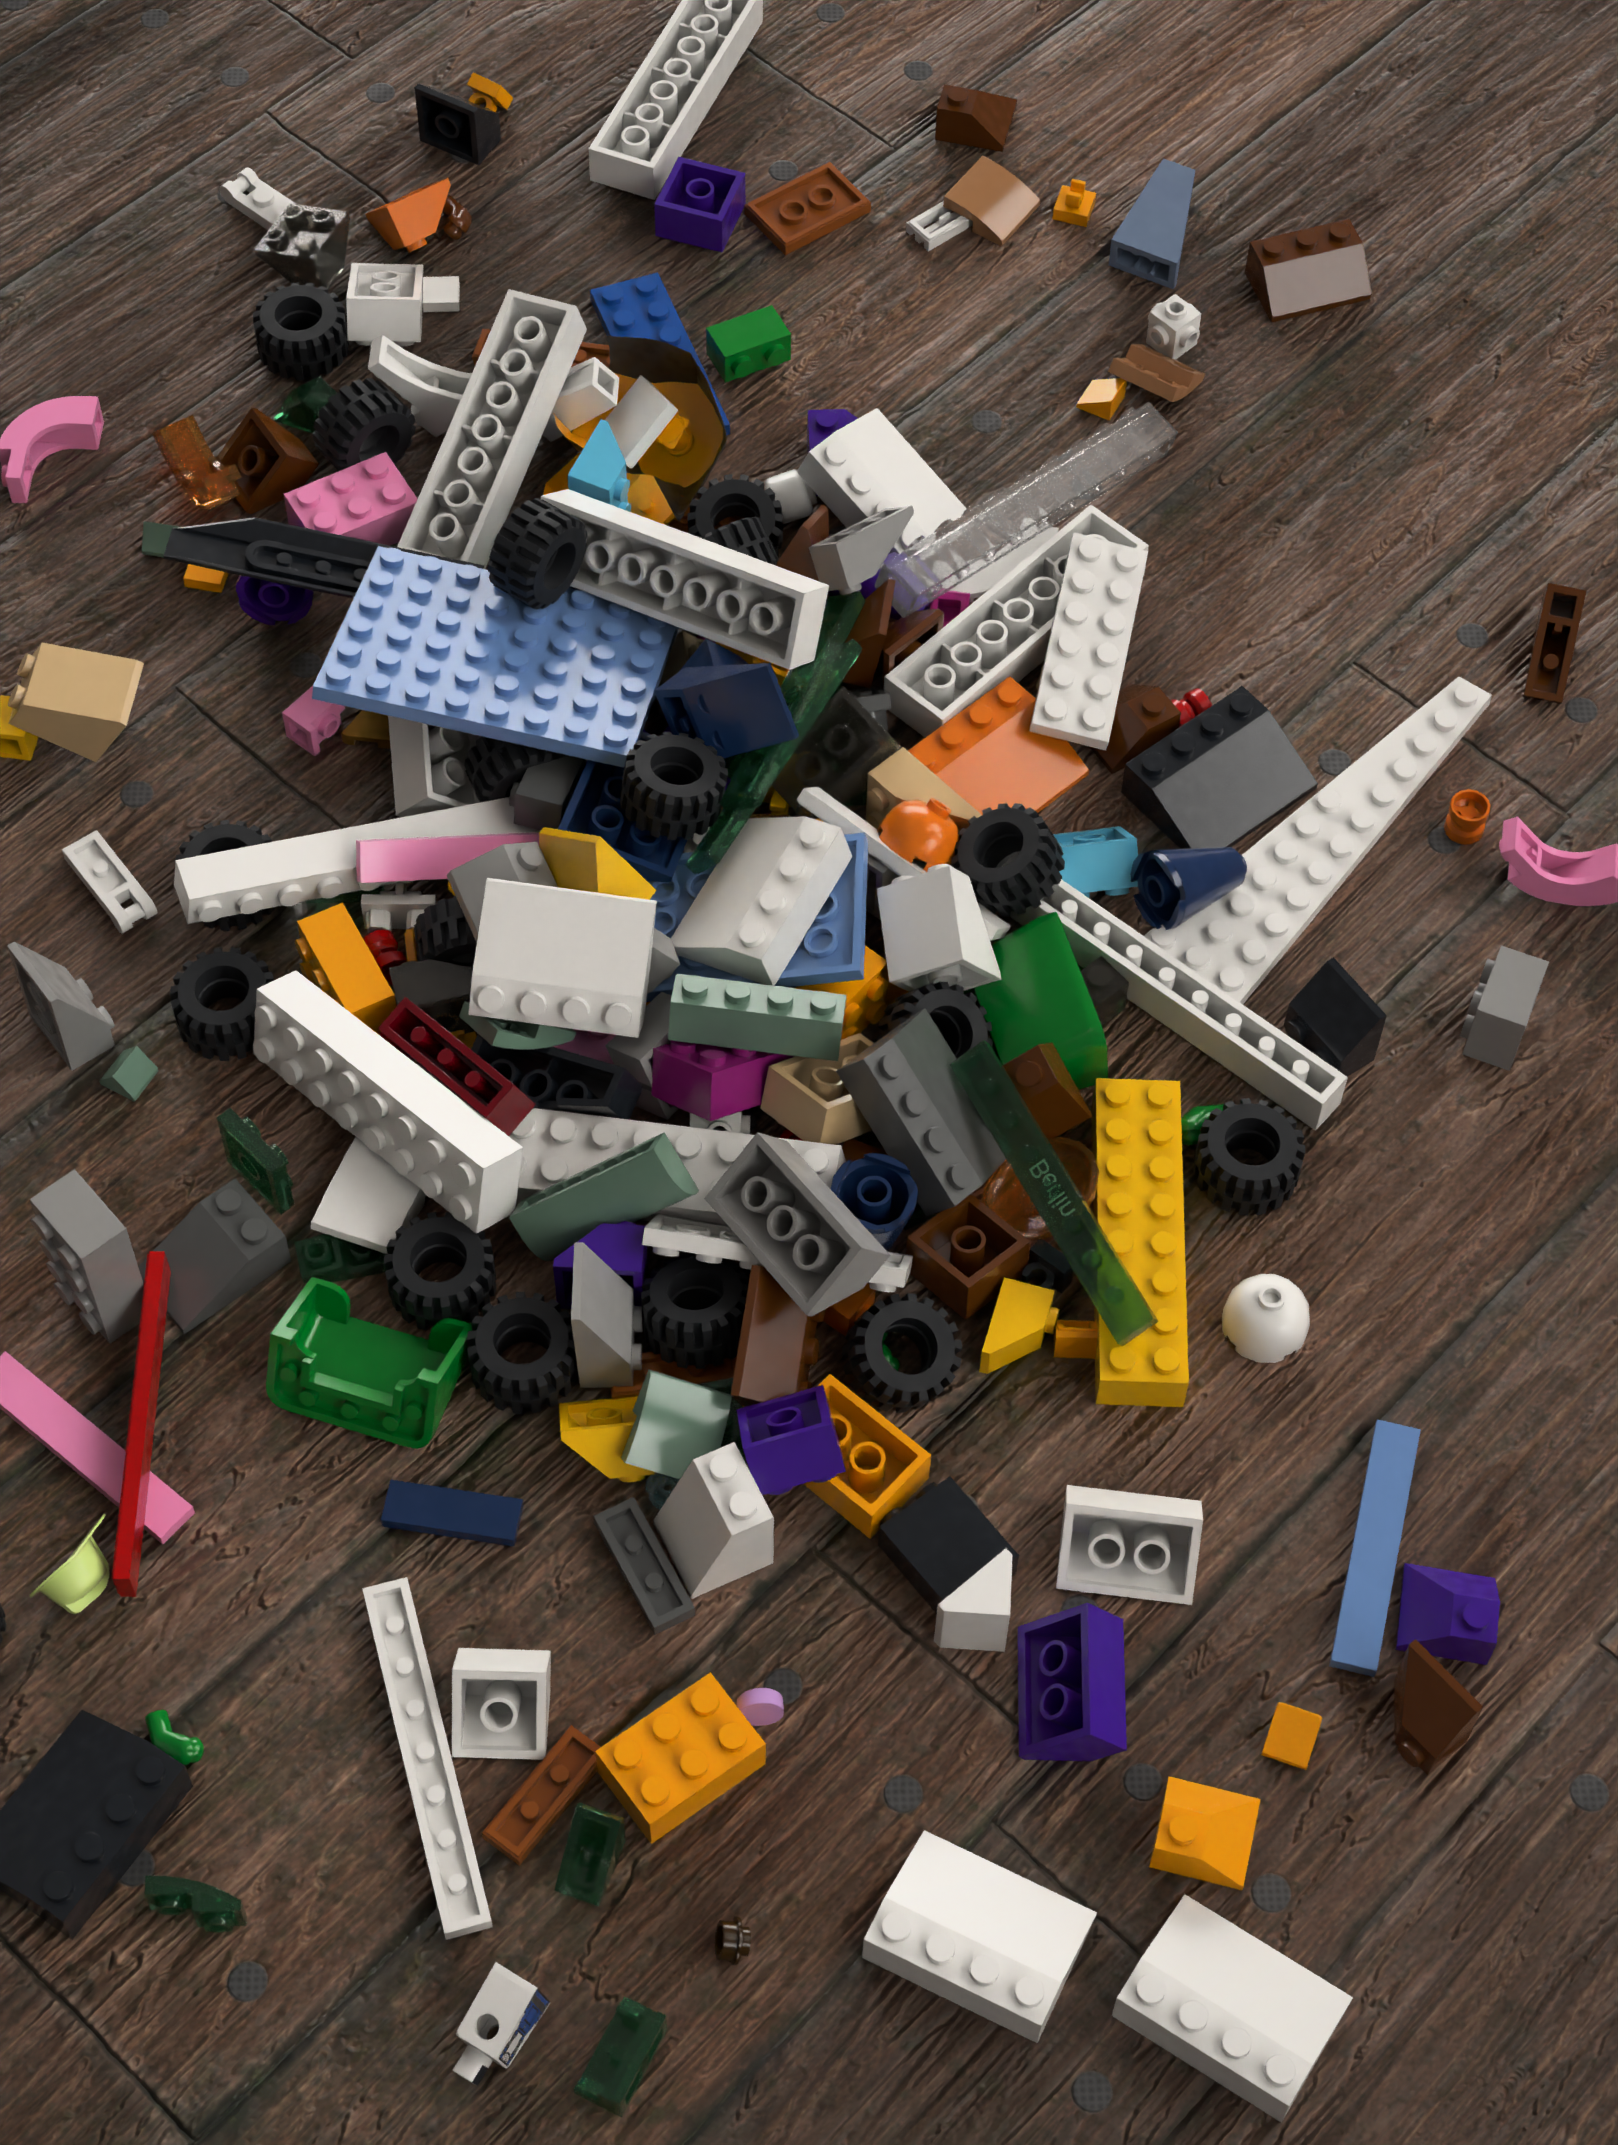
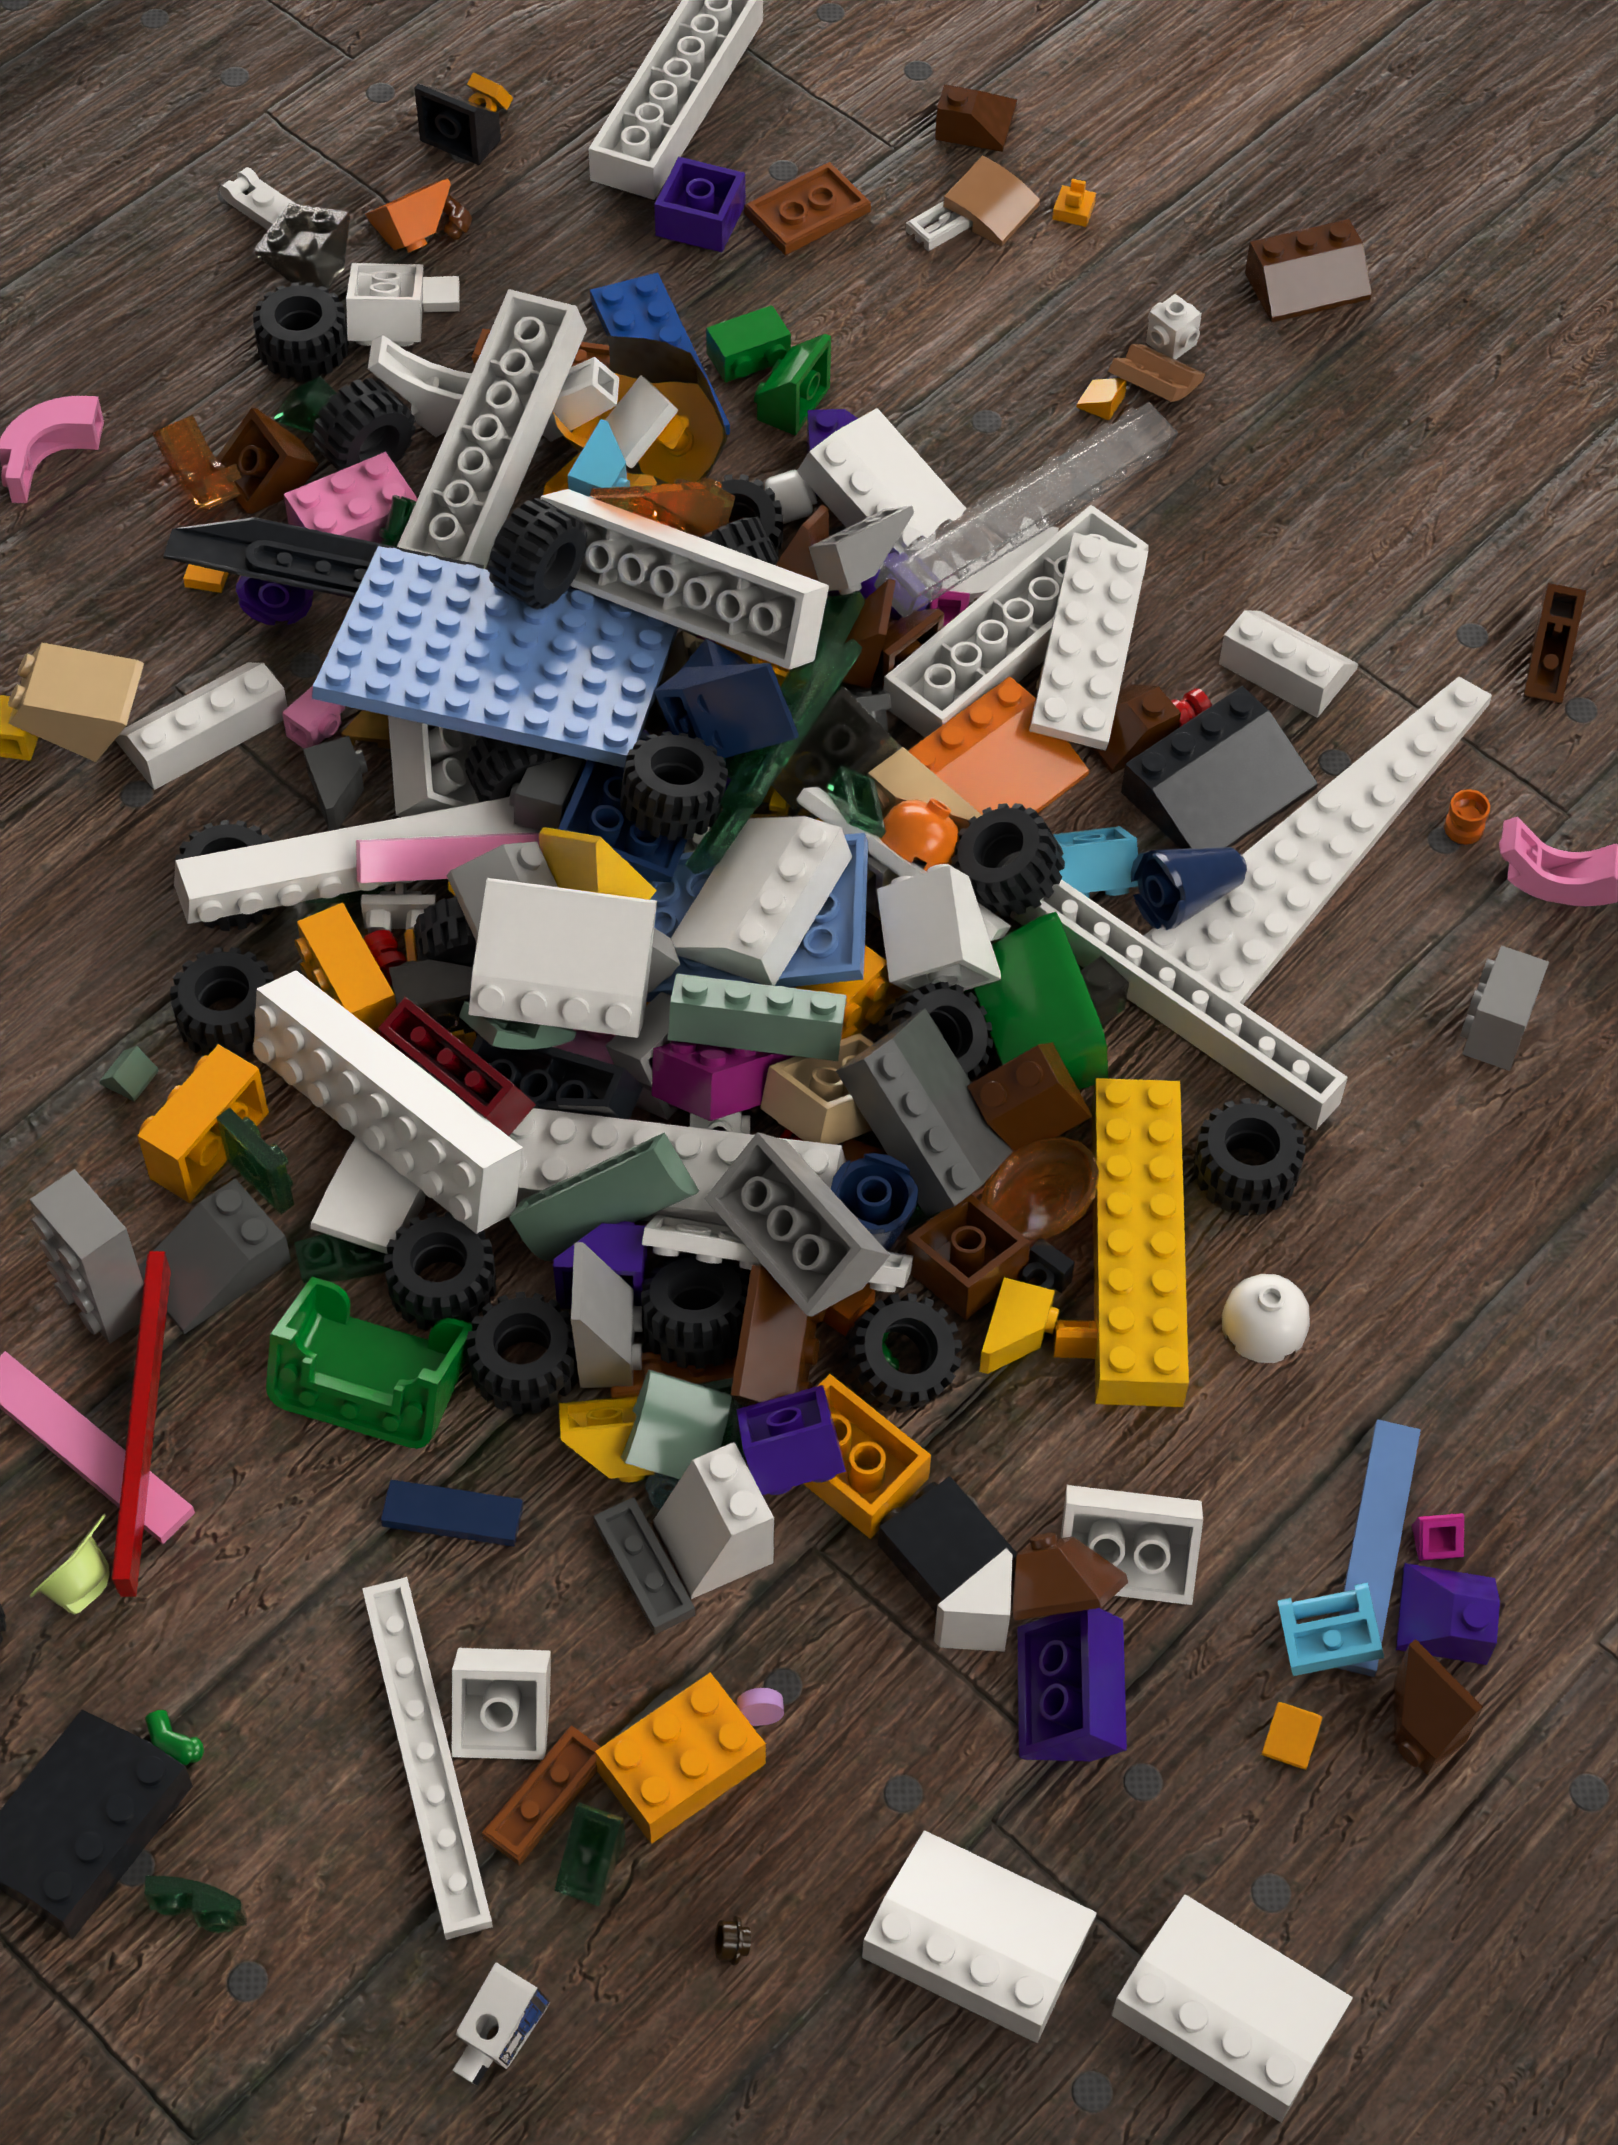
light grey slope [7,941,115,1071] -> none
white plate [62,830,158,934] -> none
sand green slope [142,521,182,557] -> none
clear green hinge [573,1997,667,2117] -> none
clear green tile [950,1040,1159,1346] -> none
sand blue slope [1109,158,1195,289] -> none
light orange slope [1149,1776,1261,1890] -> none
green arm [1181,1104,1224,1145] -> none
black slope [1284,957,1387,1077] -> none
none -> white slope [115,662,288,790]
none -> light orange brick [137,1044,269,1203]
none -> dark grey slope [303,736,368,831]
none -> dark green pin [379,495,416,547]
none -> clear orange slope [590,478,735,538]
none -> green slope [754,334,831,436]
none -> clear green slope [826,766,886,838]
none -> reddish brown slope [1013,1533,1128,1620]
none -> white slope [1219,610,1358,718]
none -> medium azure plate [1278,1582,1384,1676]
none -> dark pink slope [1411,1513,1464,1561]

